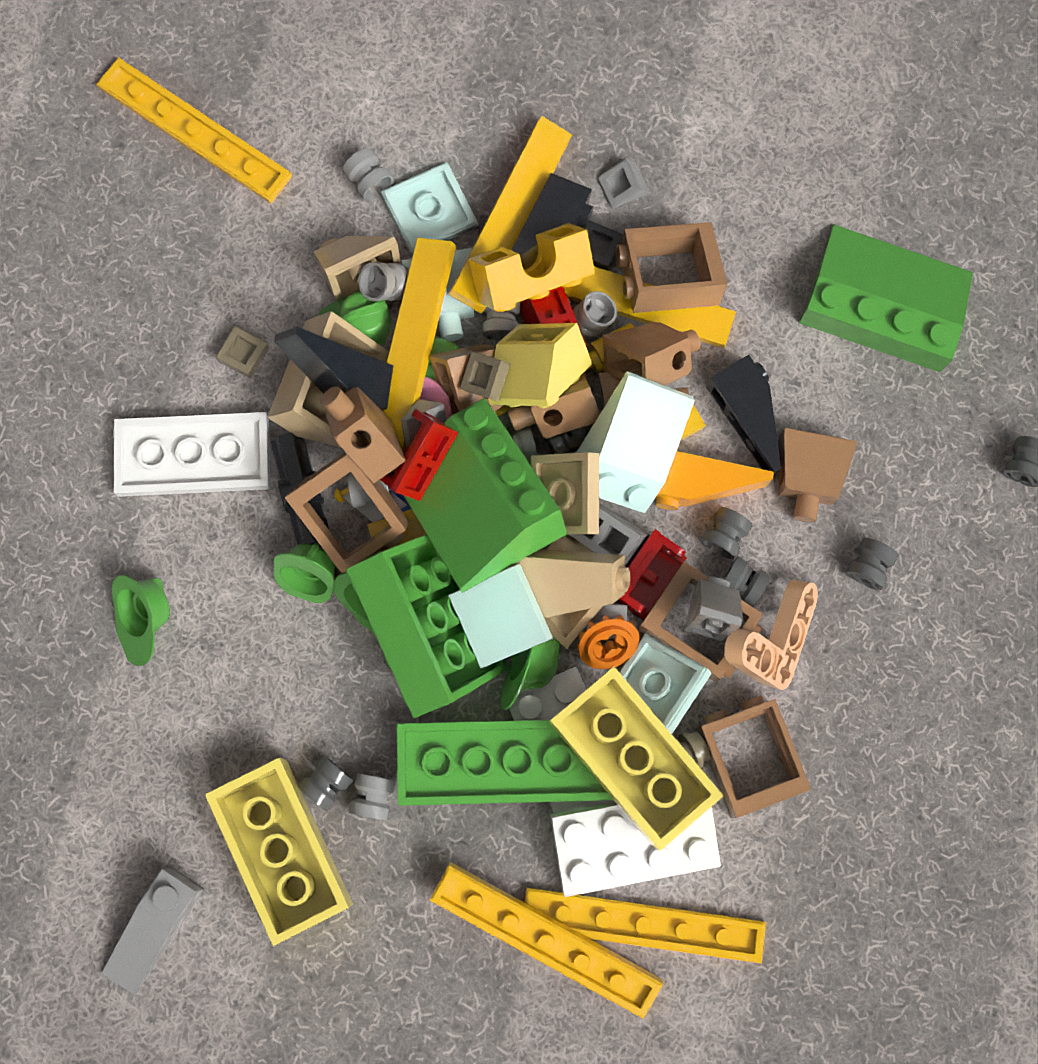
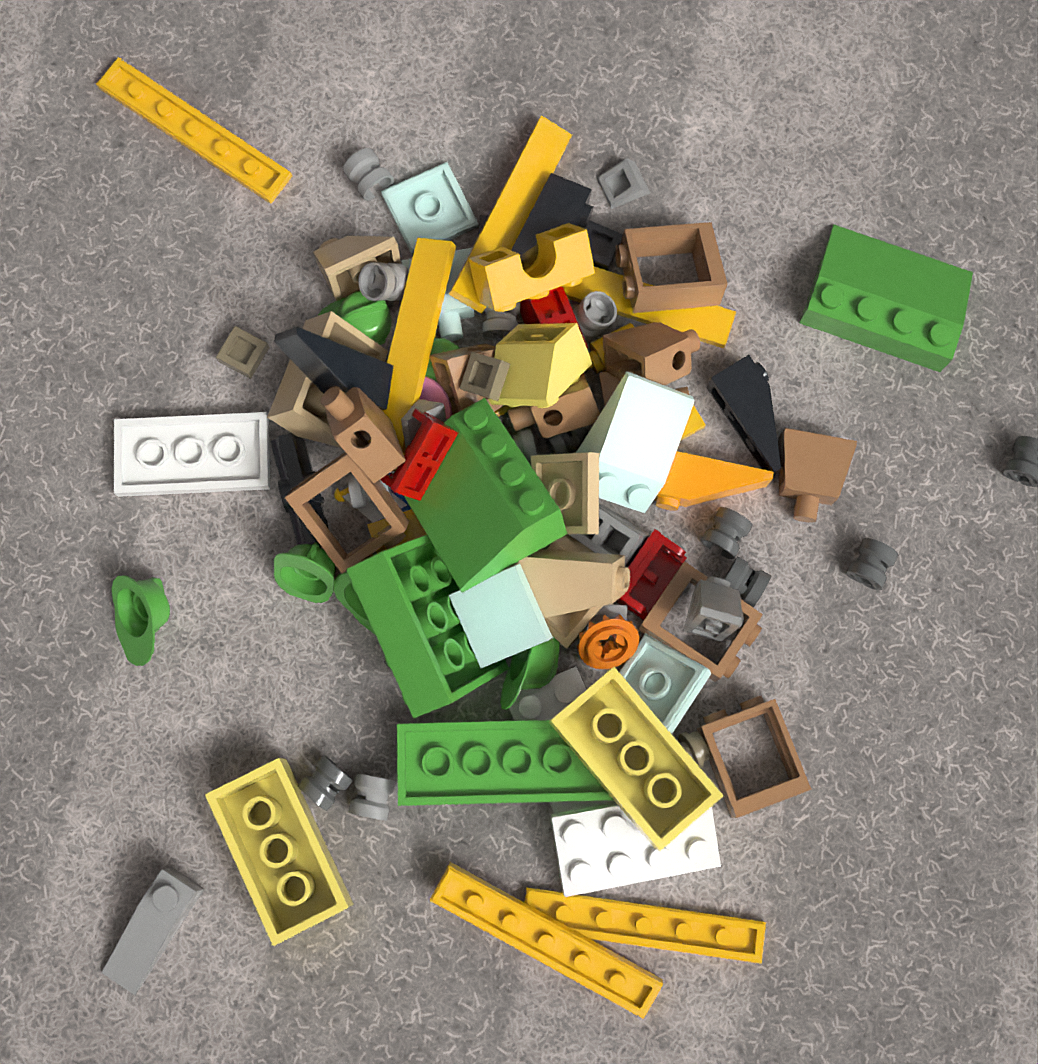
light nougat beam [725,579,818,690] -> none

